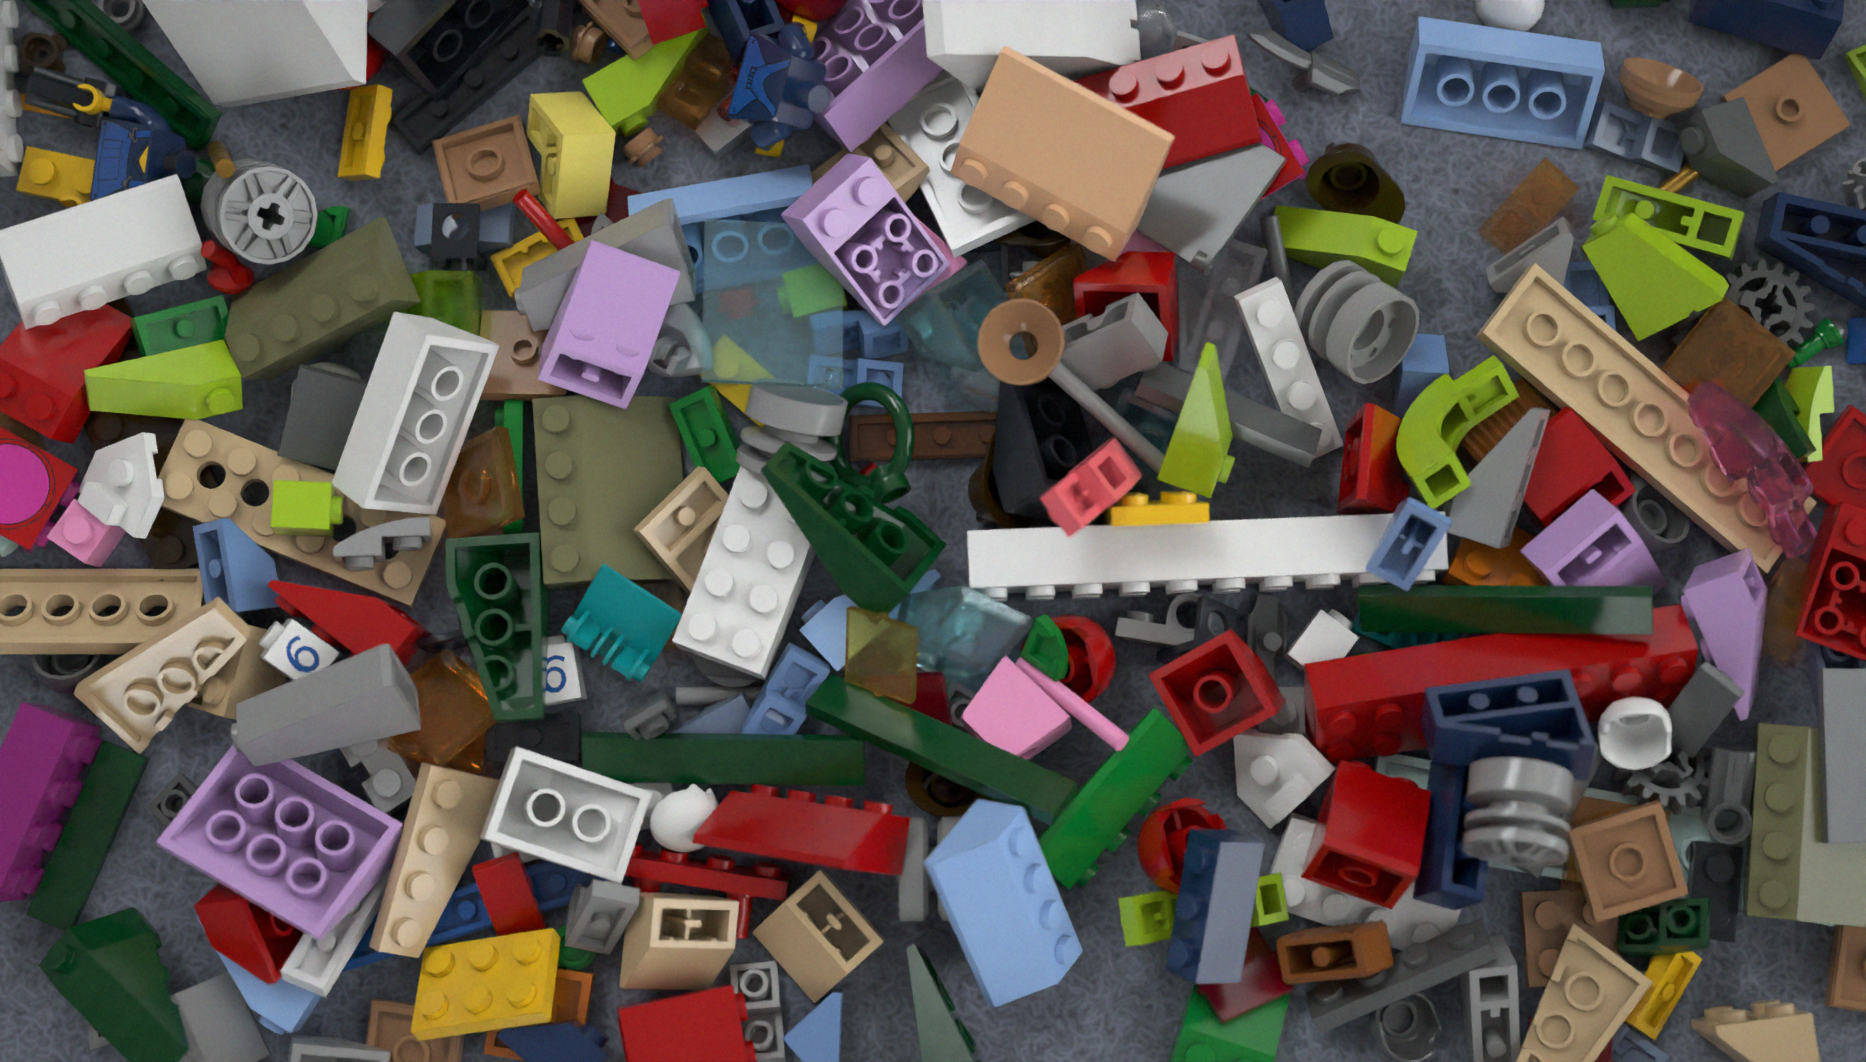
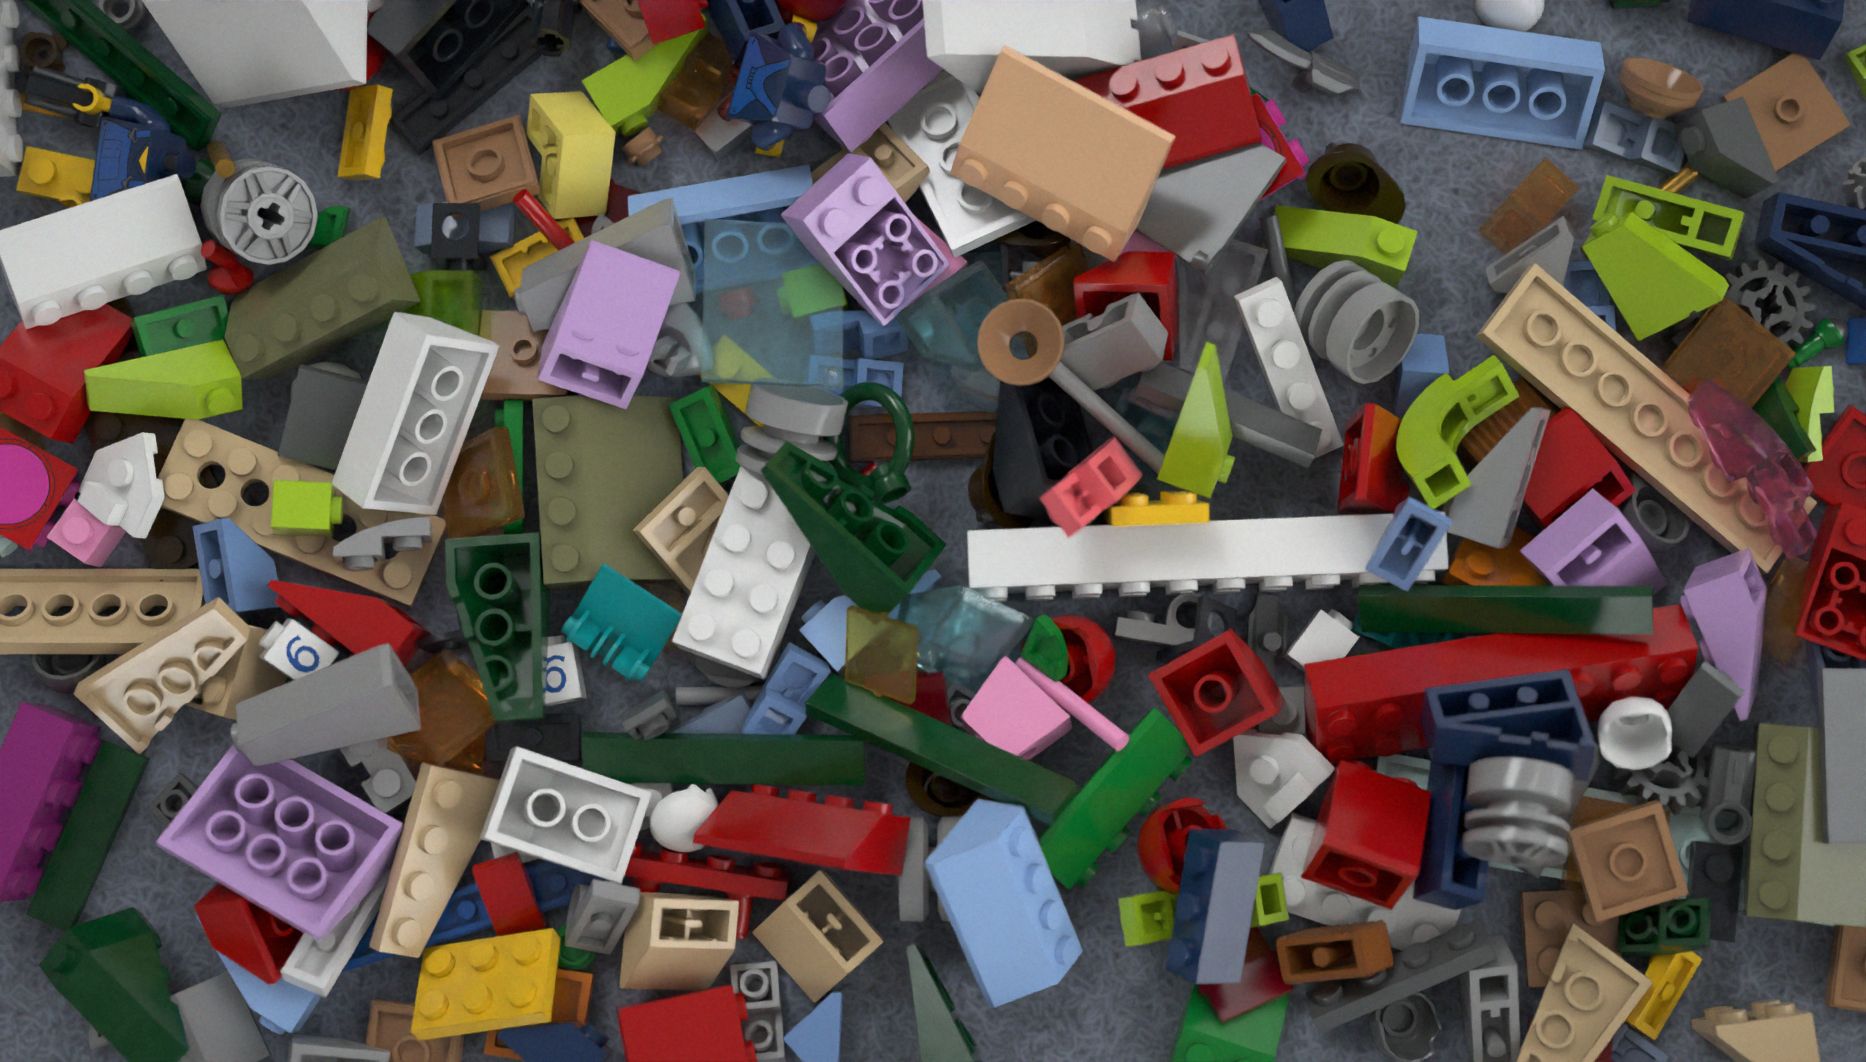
medium nougat plate [569,21,608,66] -> none

